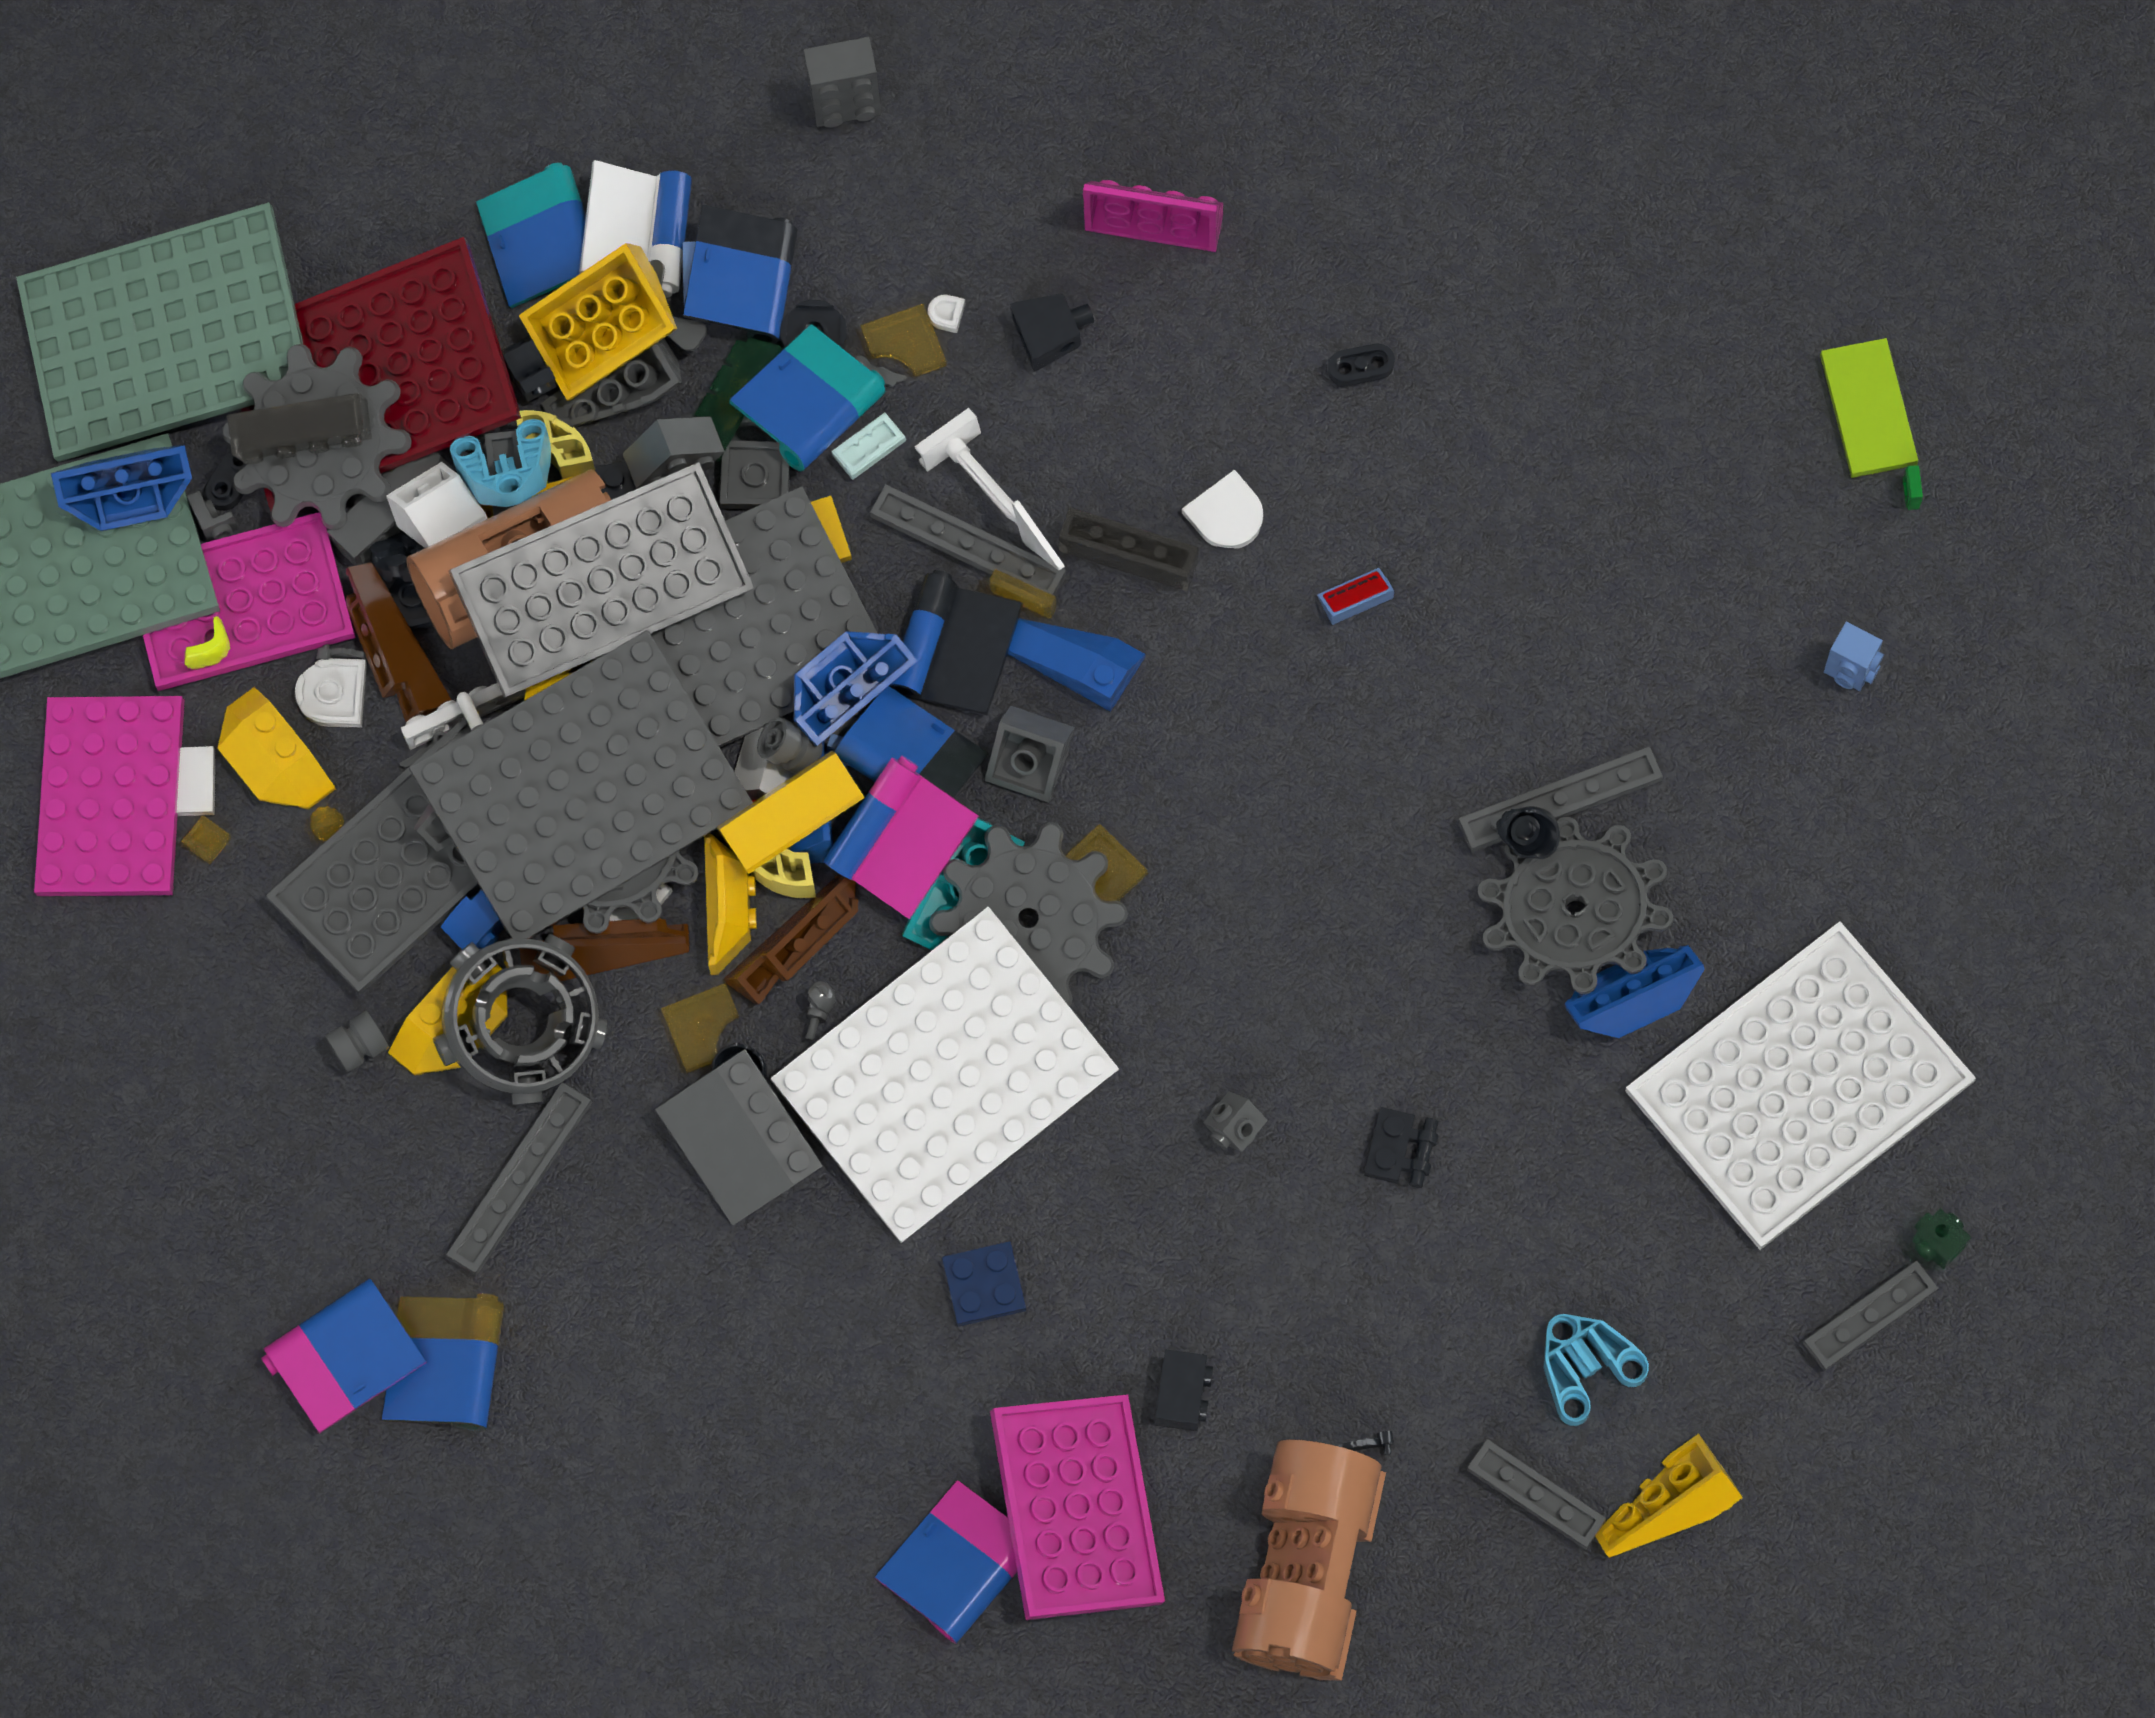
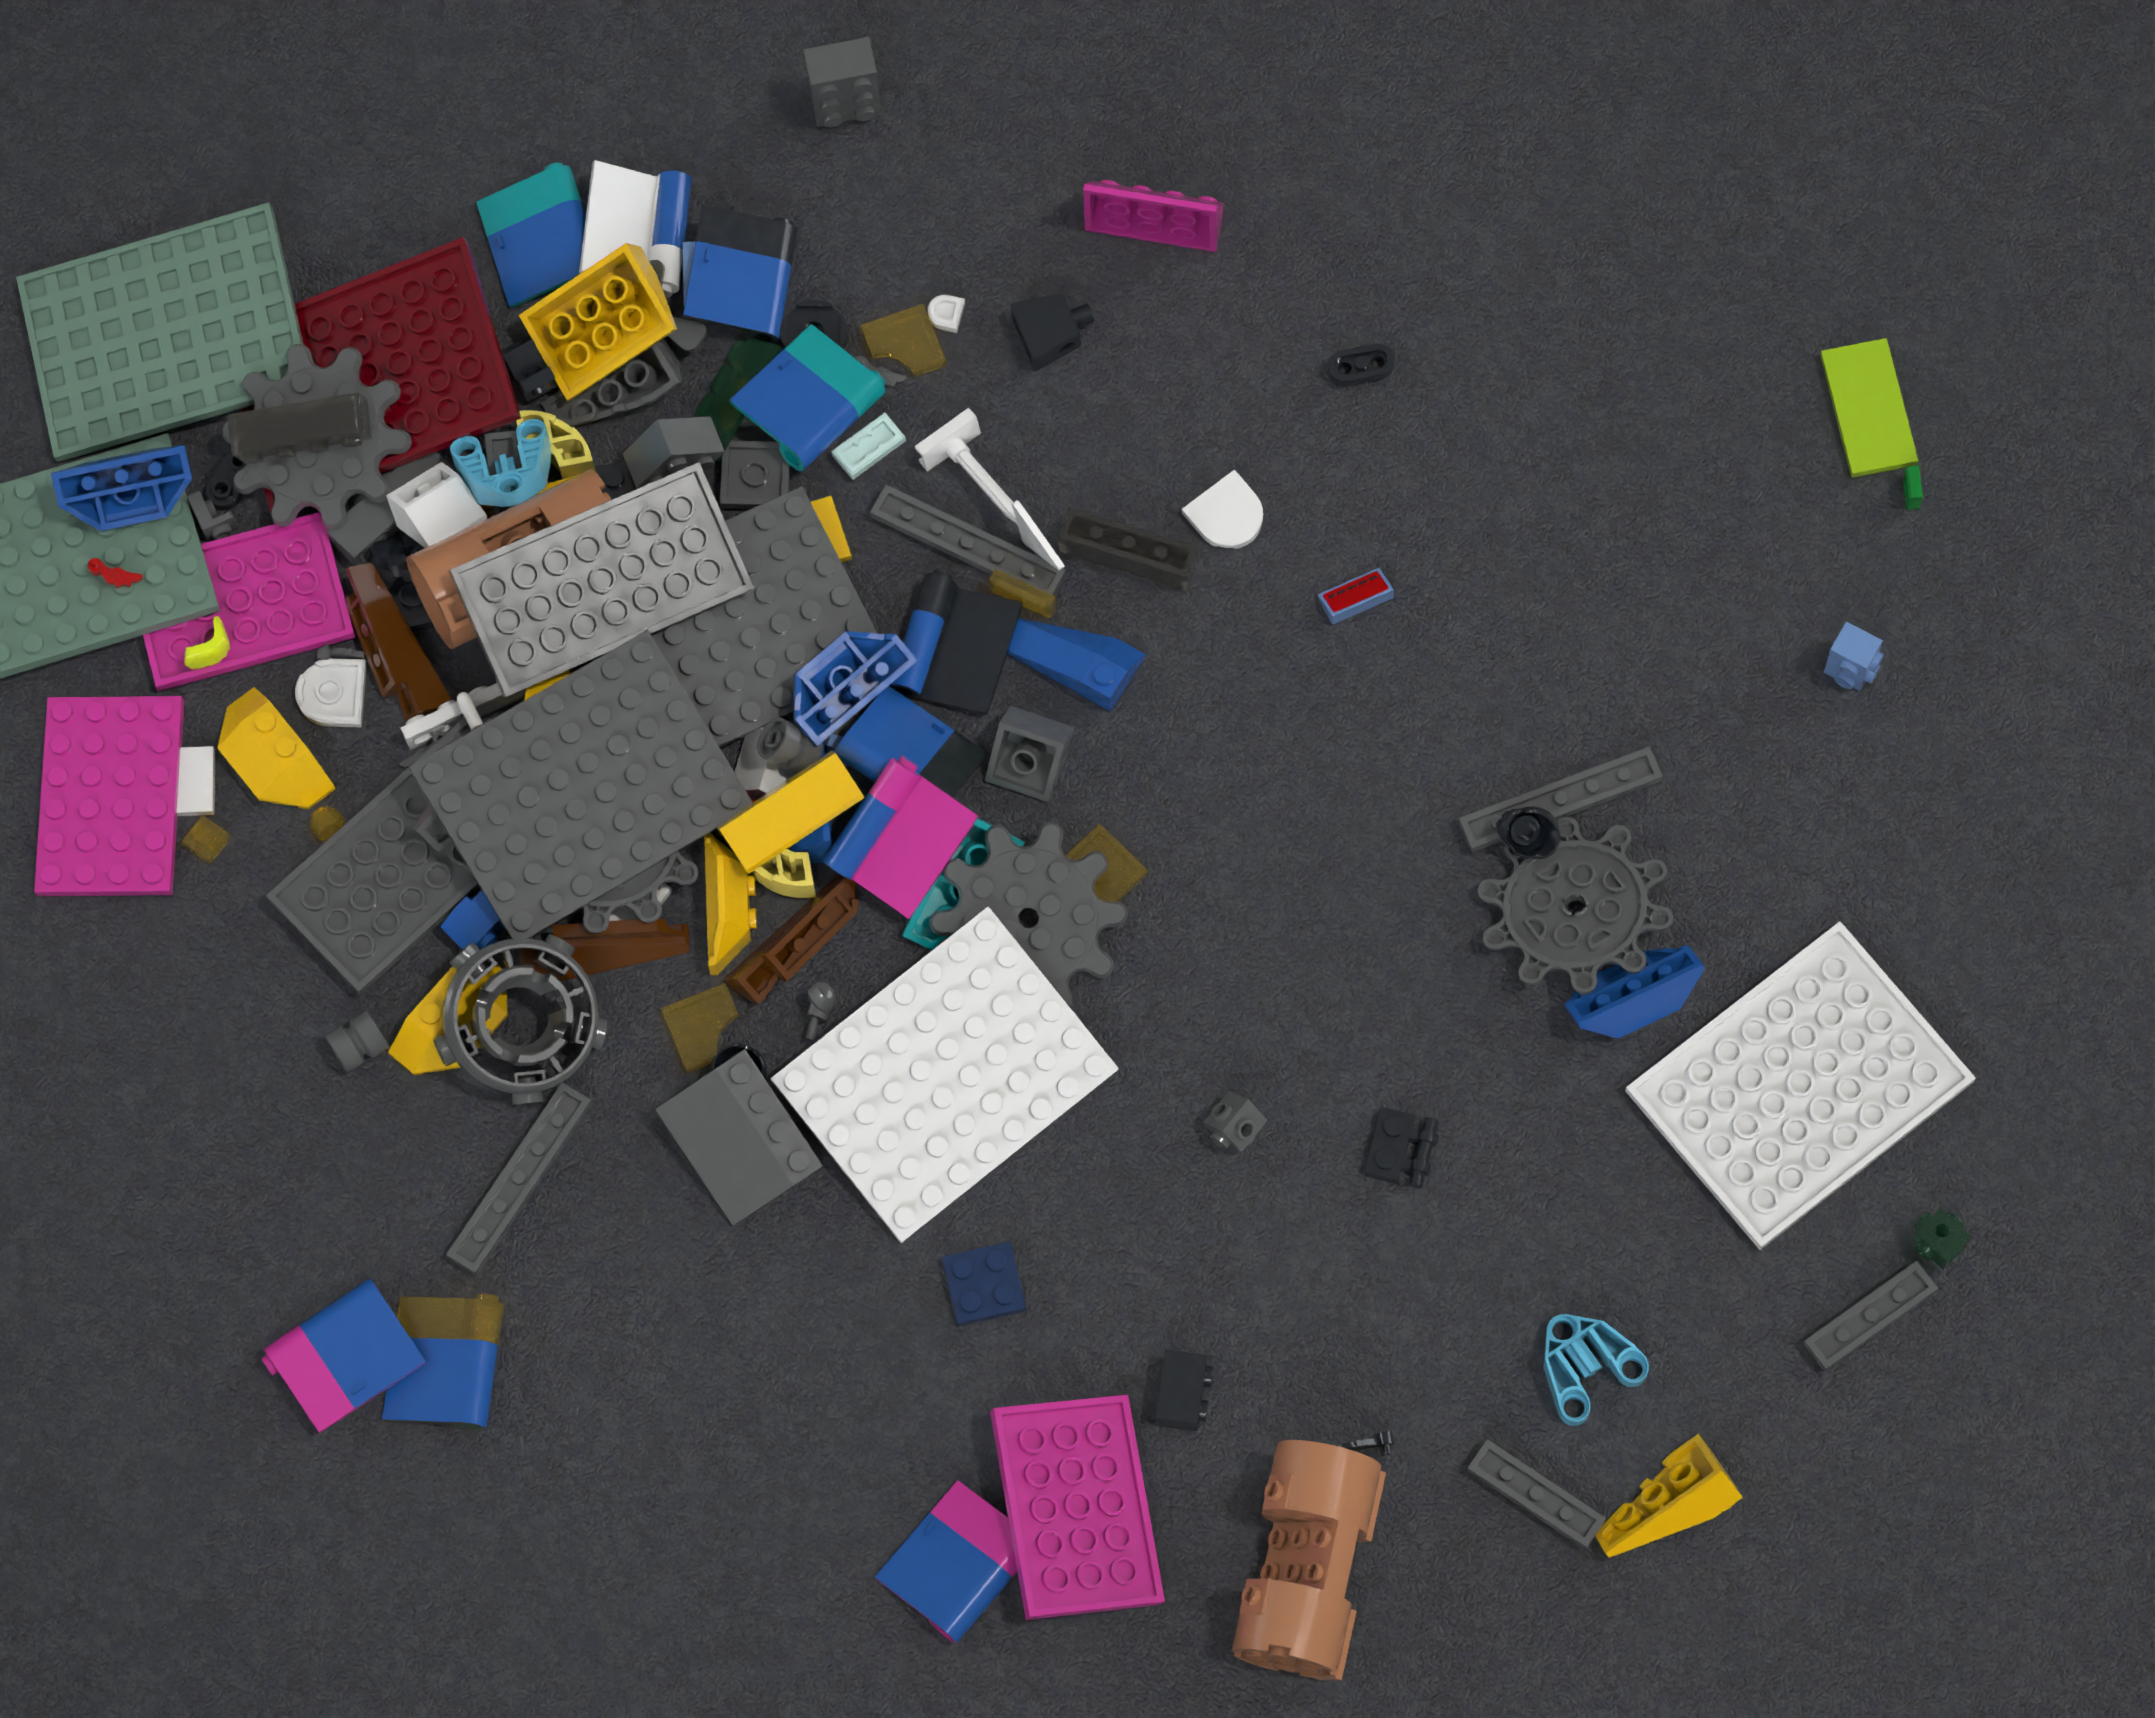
none -> red piece [88,558,143,588]

